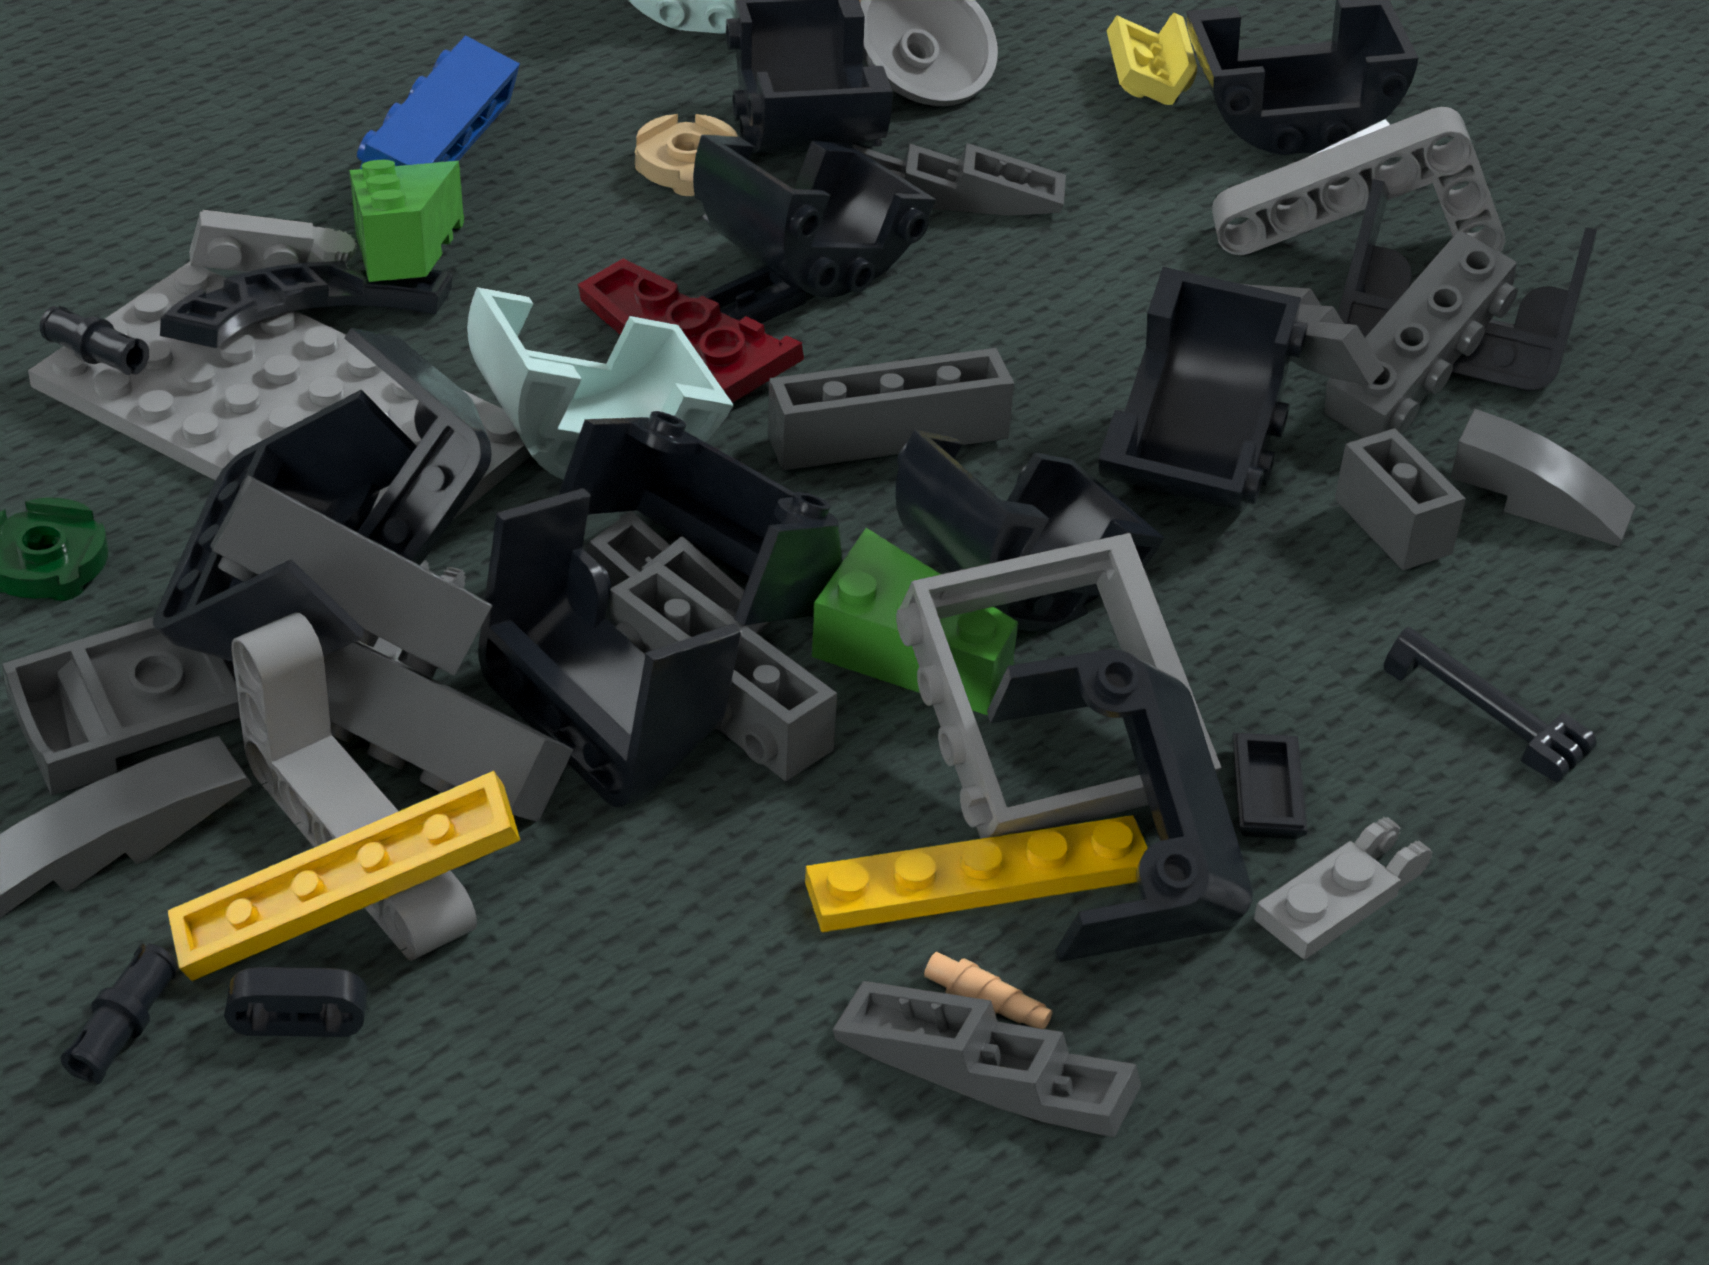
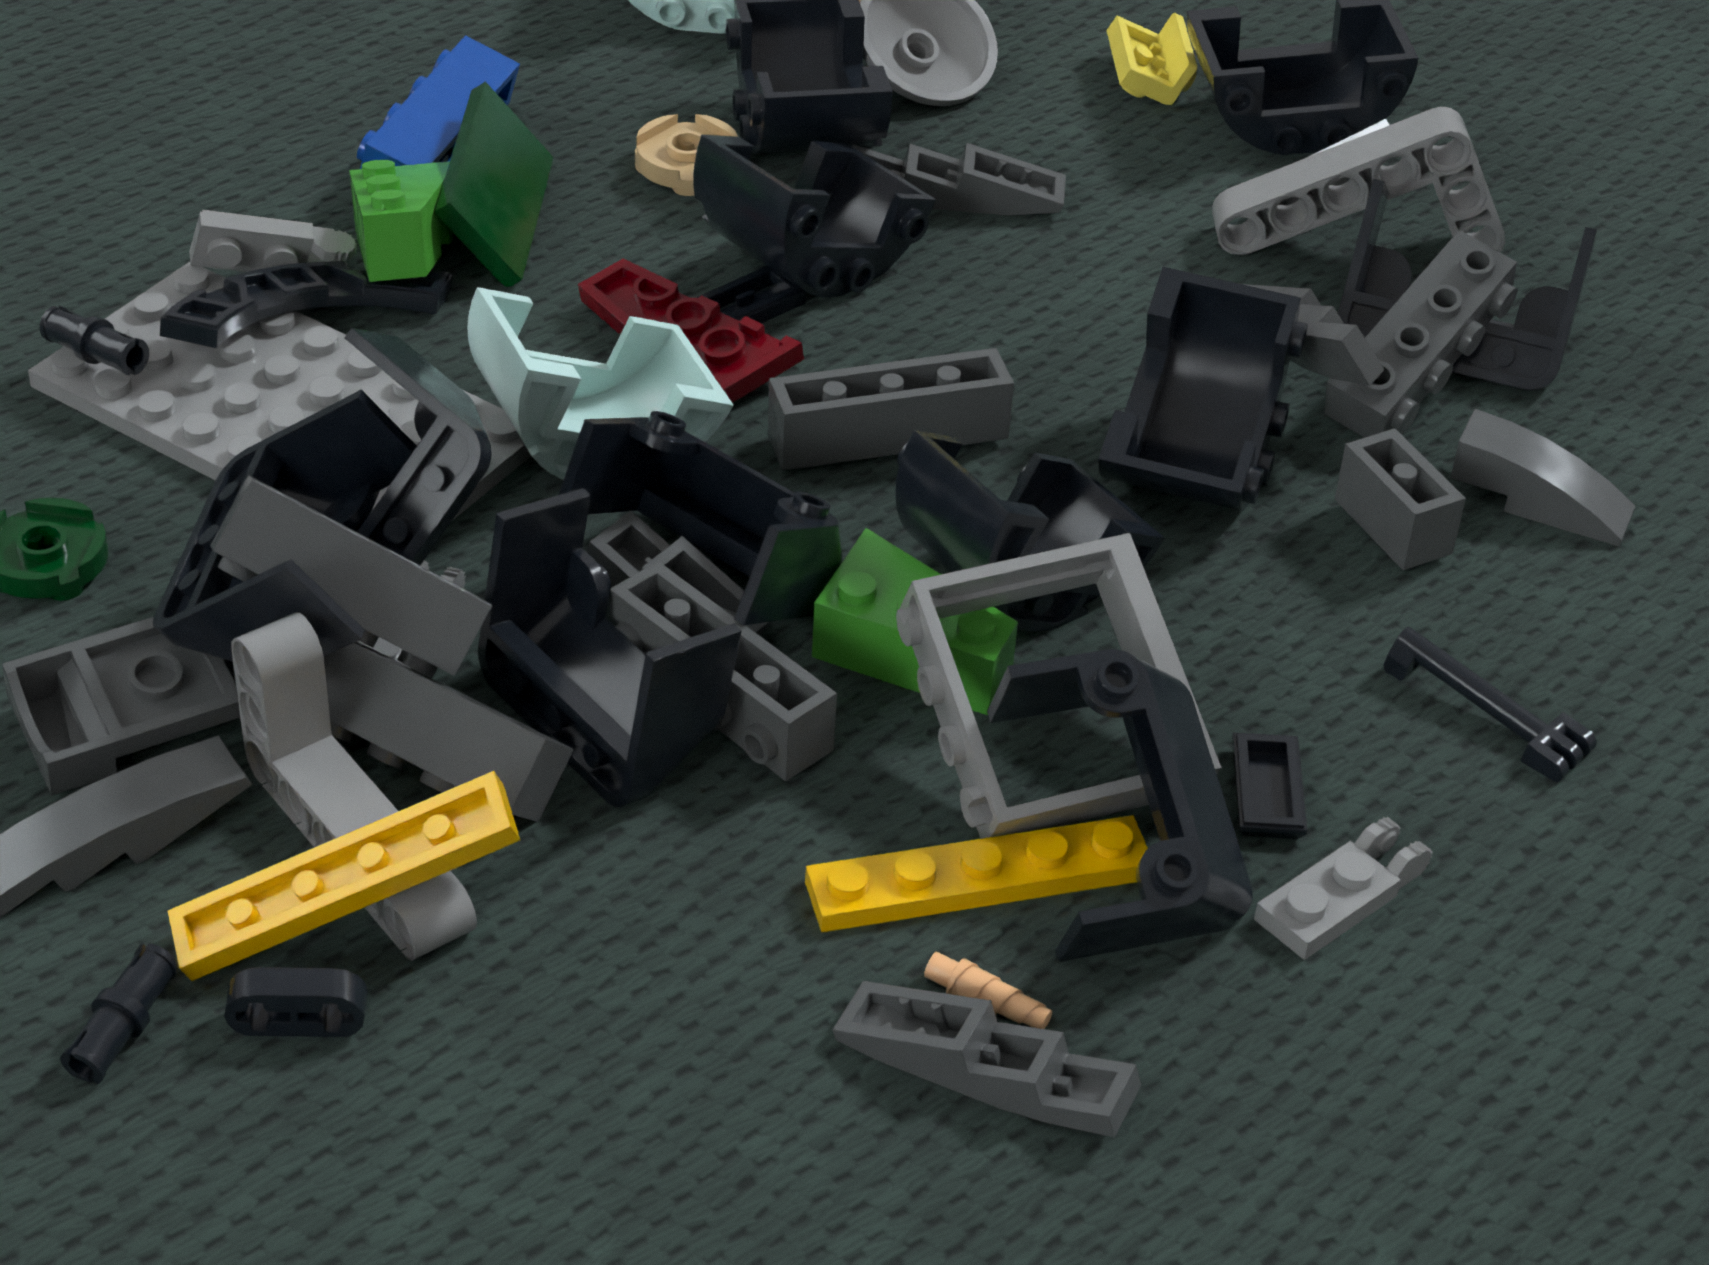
none -> dark green tile [435,81,554,287]

